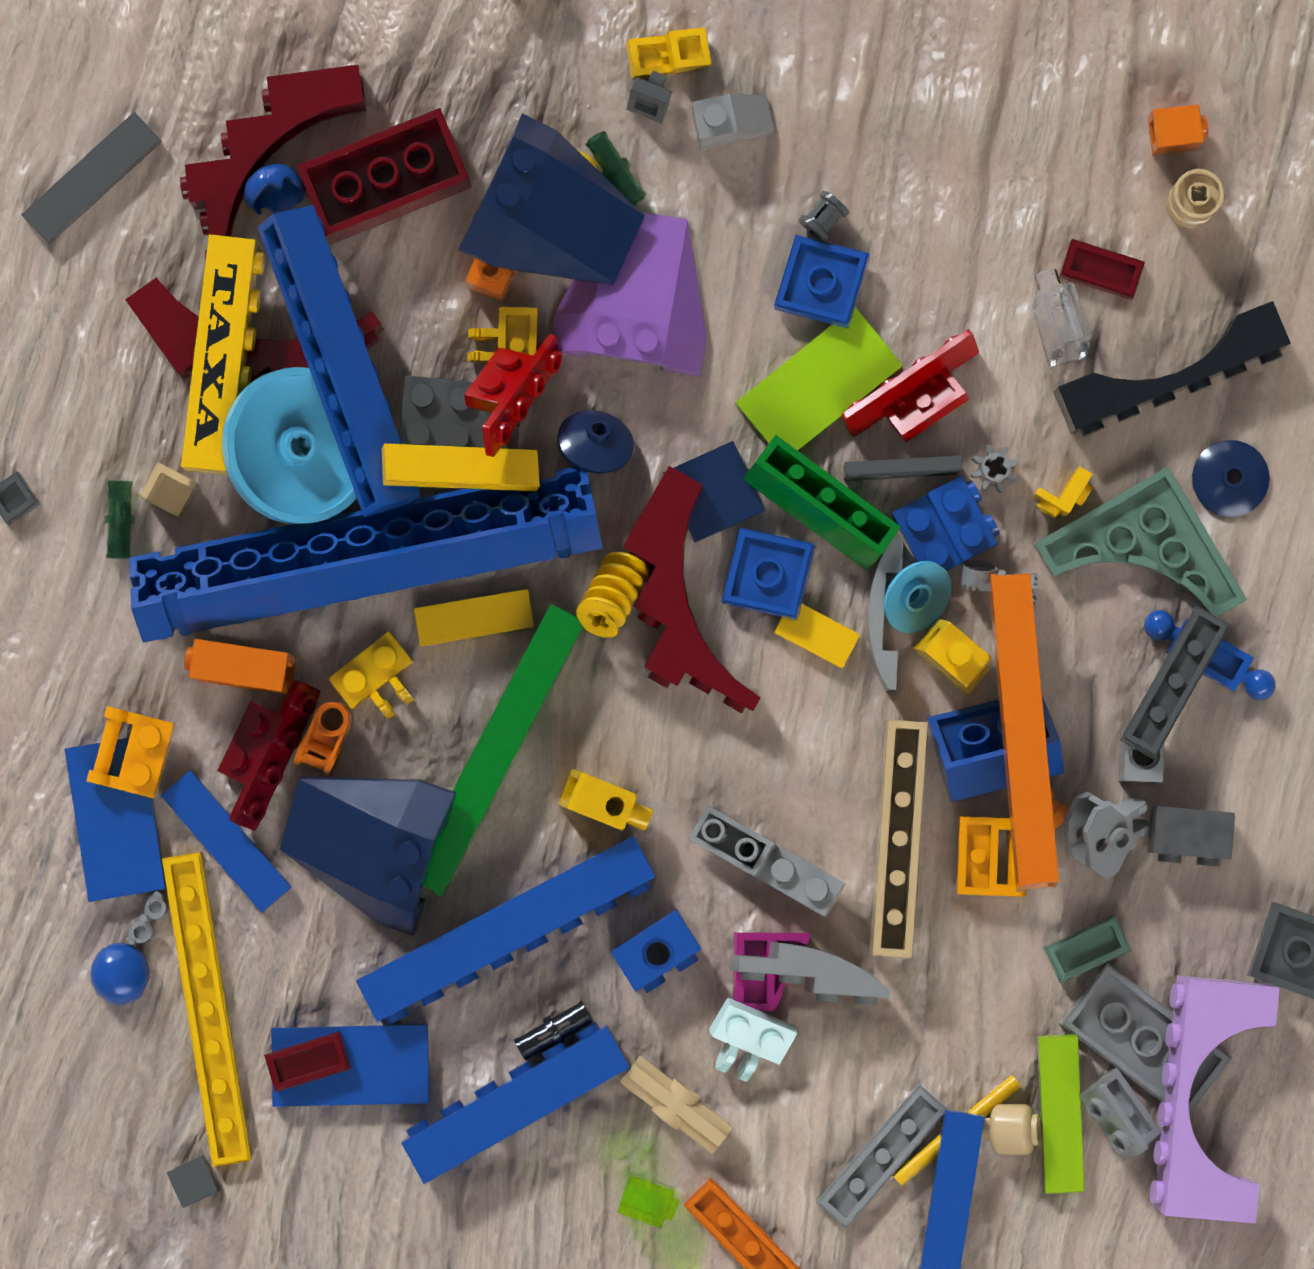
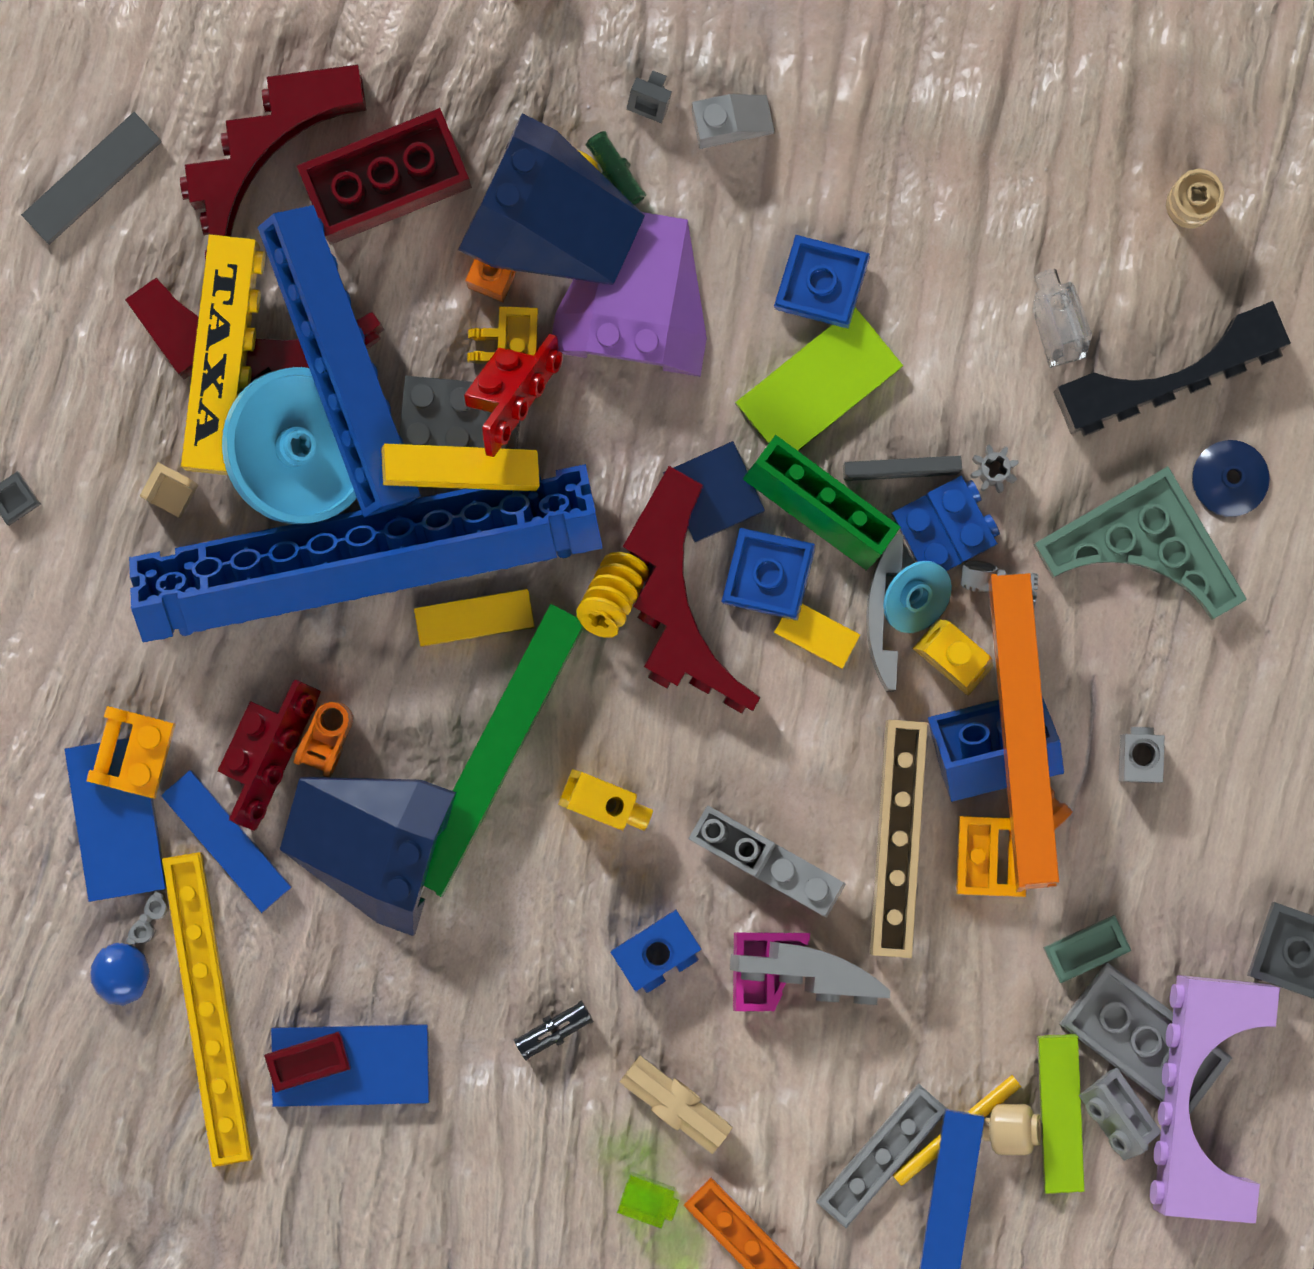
clear green pin [104,481,135,559] -> none
dark grey tile [167,1155,220,1208] -> none
orange window [184,639,297,695] -> none
blue hair [243,164,307,215] -> none
yellow hinge [328,631,414,720] -> none
blue brick [355,836,656,1025] -> none
blue brick [401,1022,630,1184] -> none
dark blue dish [557,410,634,474] -> none
yellow slope [625,27,712,80] -> none
light aqua hinge [709,998,798,1081] -> none
dark grey bush [798,190,849,242] -> none
red bracket [842,329,979,443] -> none
yellow bracket [1032,466,1093,518] -> none
dark red tile [1059,239,1145,300] -> none
light grey hinge [1064,792,1150,879] -> none
dark grey tile [1120,605,1230,760] -> none
blue plate [1144,610,1276,700] -> none
orange brick [1148,104,1208,155] -> none
flat silver brick [1148,806,1235,867] -> none

